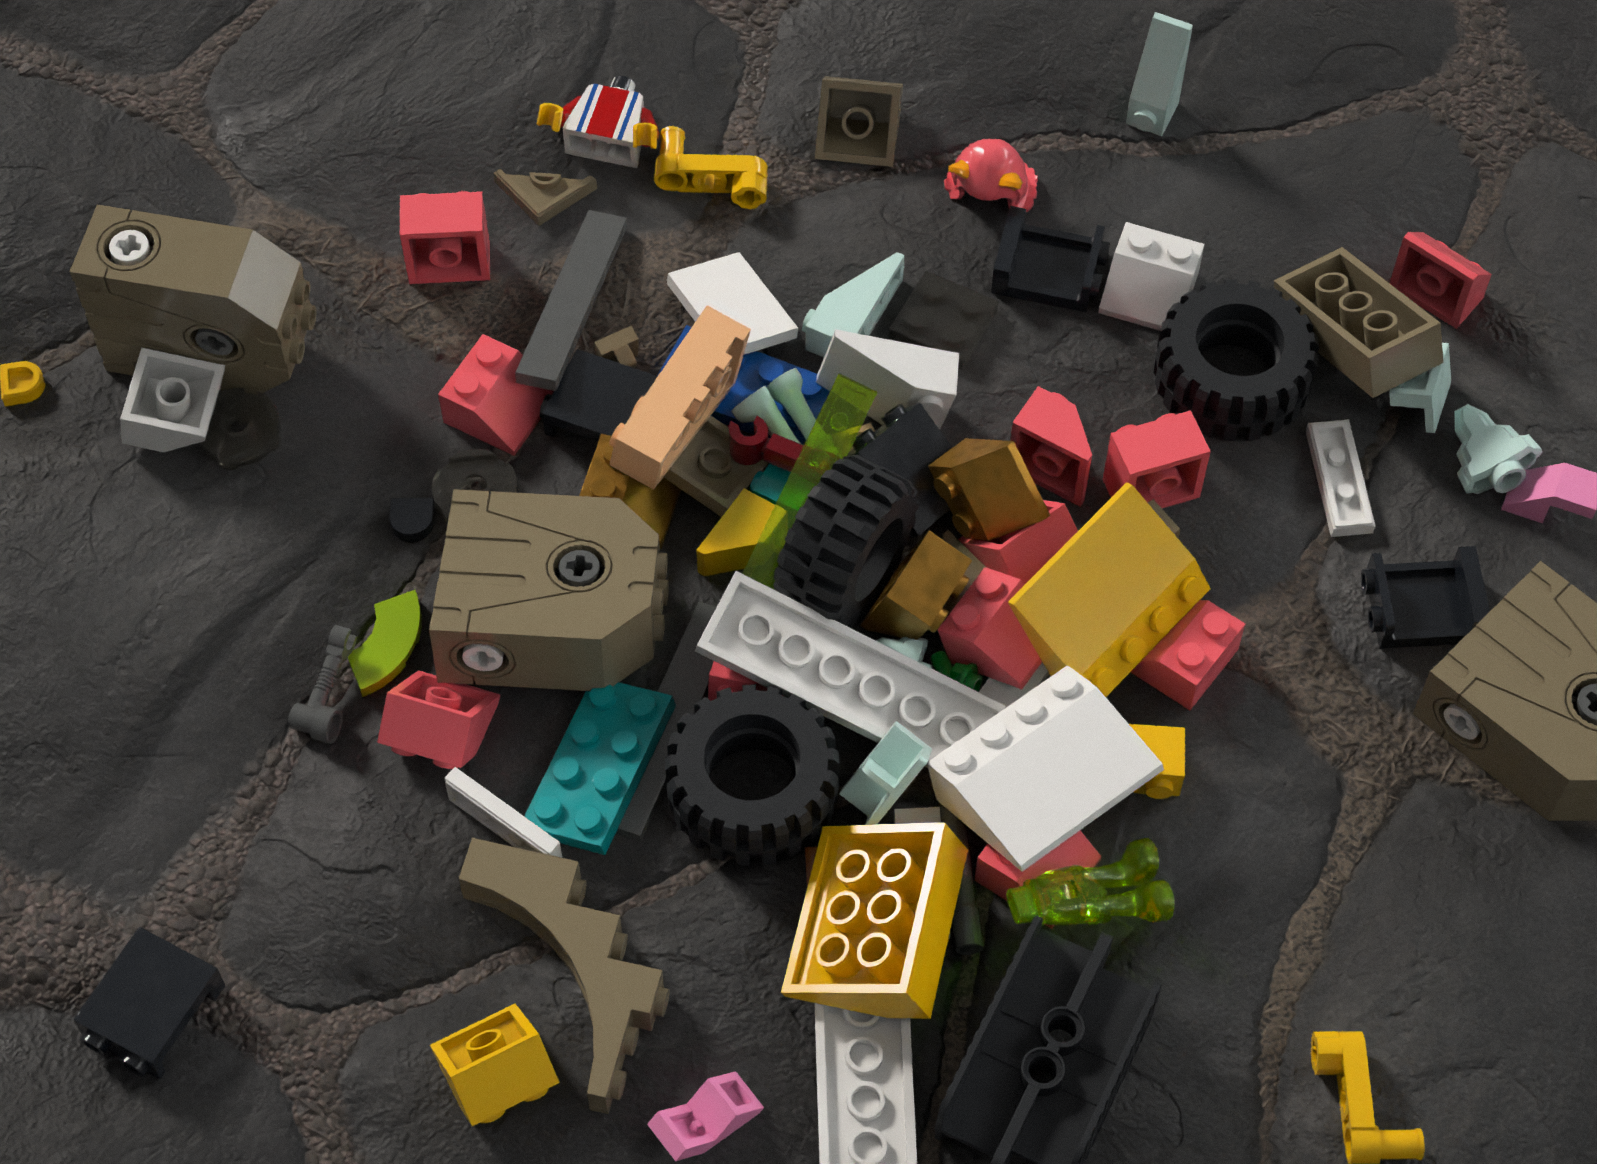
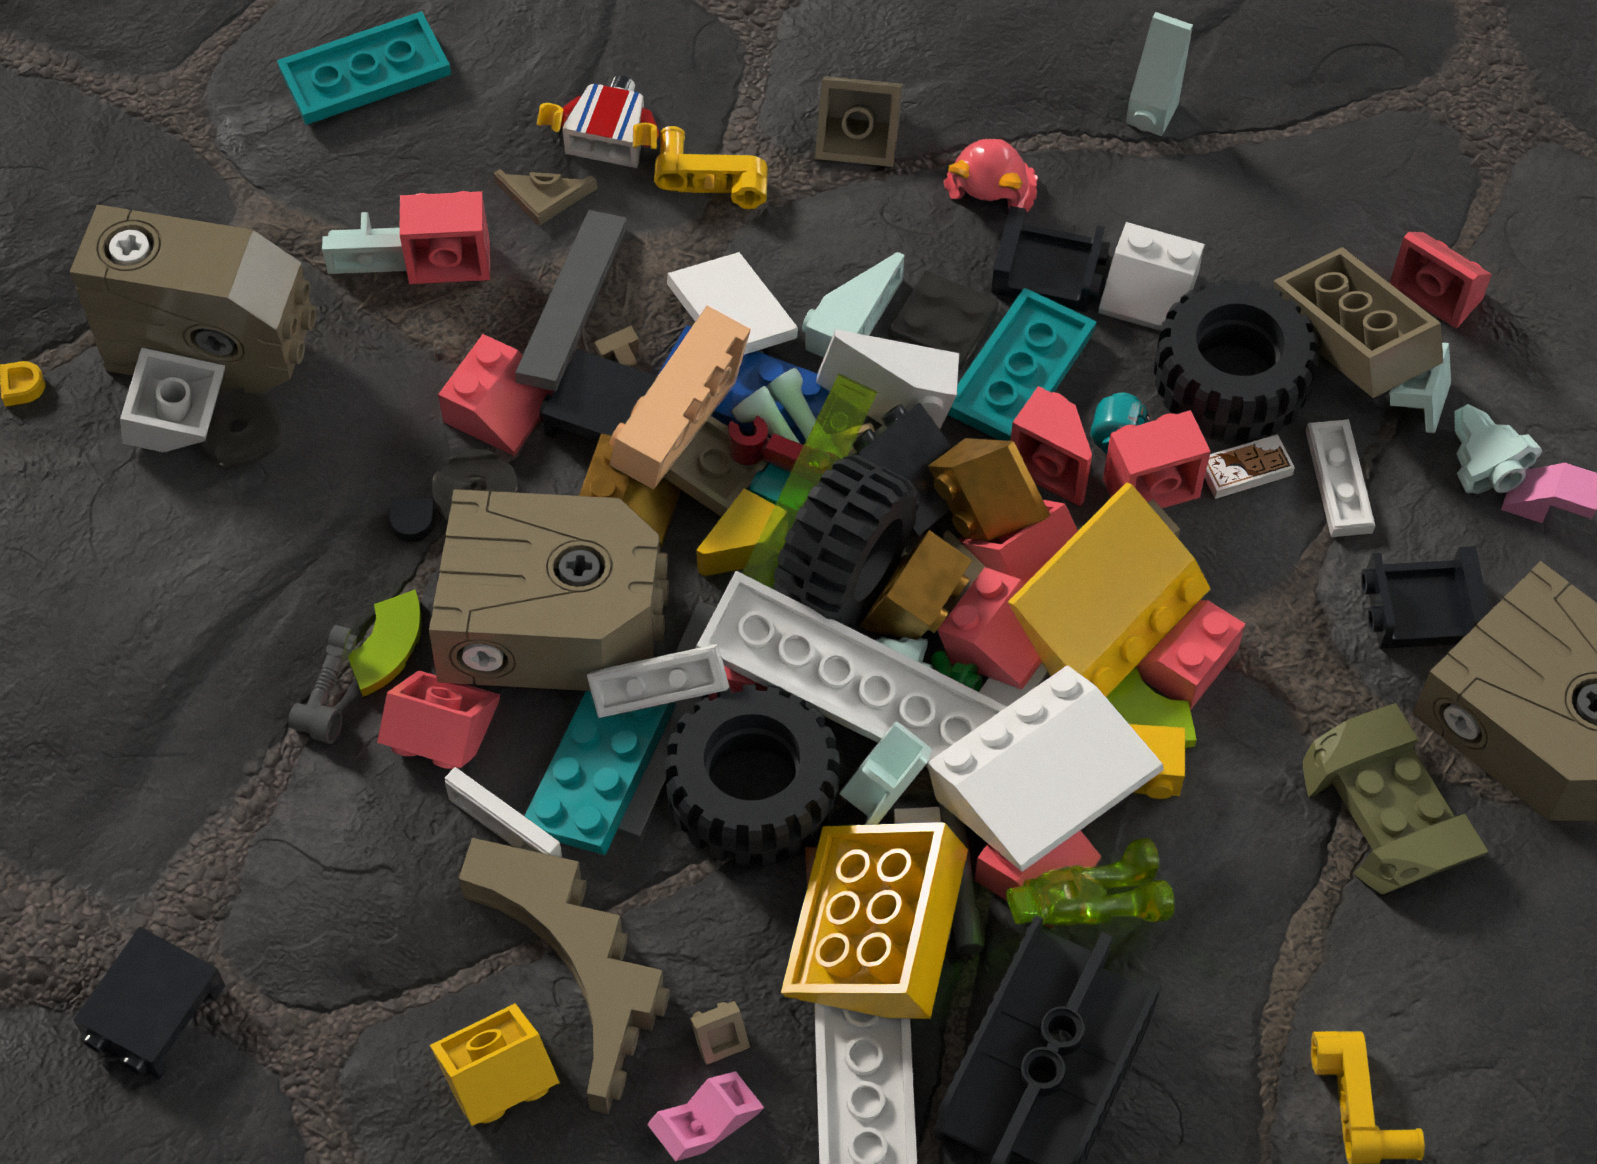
none -> teal plate [277,11,451,125]
none -> light aqua panel [322,212,406,274]
none -> white tile [587,644,729,718]
none -> dark tan tile [690,1001,750,1065]
none -> teal plate [947,288,1097,441]
none -> teal head [1090,393,1150,454]
none -> lime tile [1106,667,1197,748]
none -> tile [1205,434,1295,499]
none -> olive piece [1303,703,1489,895]

